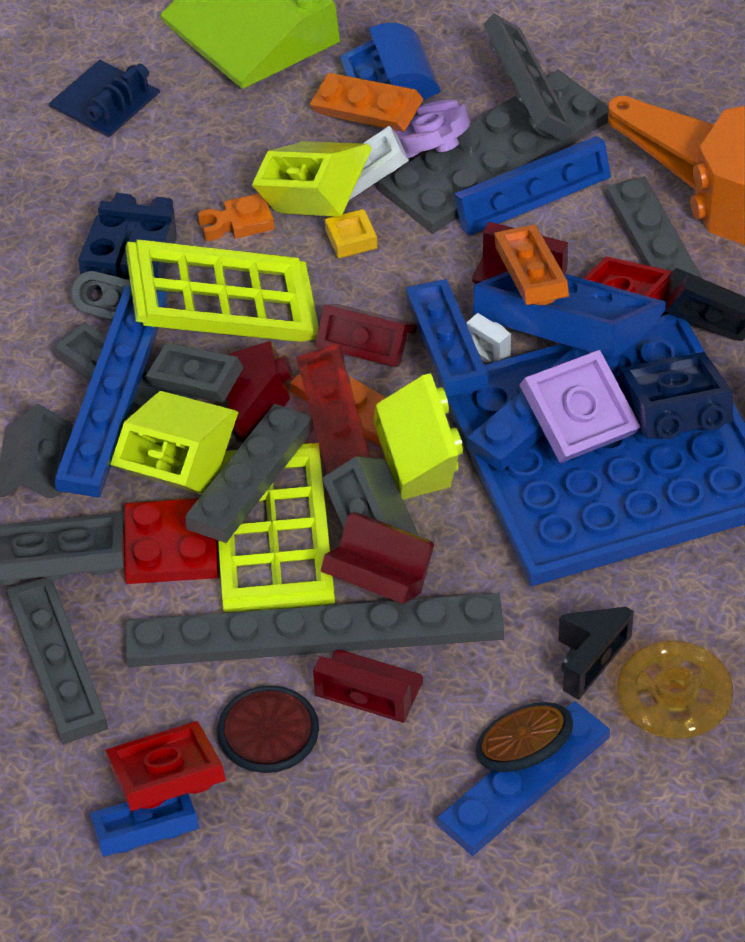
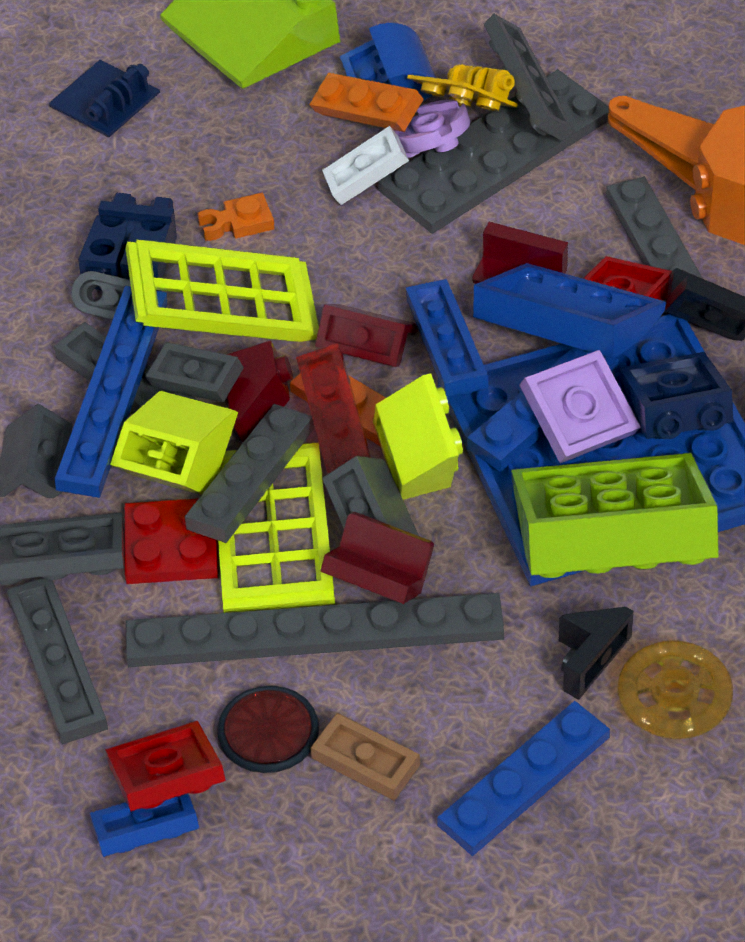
neon yellow slope [252,141,372,217] -> none
dark red panel [313,650,423,723] -> none
yellow plate [325,209,378,259] -> none
blue plate [454,136,611,236] -> none
white plate [466,313,511,364] -> none
dark orange wheel [475,702,573,772] -> none
orange plate [494,224,569,305] -> none
none -> medium nougat plate [311,713,420,801]
none -> yellow hinge [407,64,518,112]
none -> lime slope [511,453,719,578]

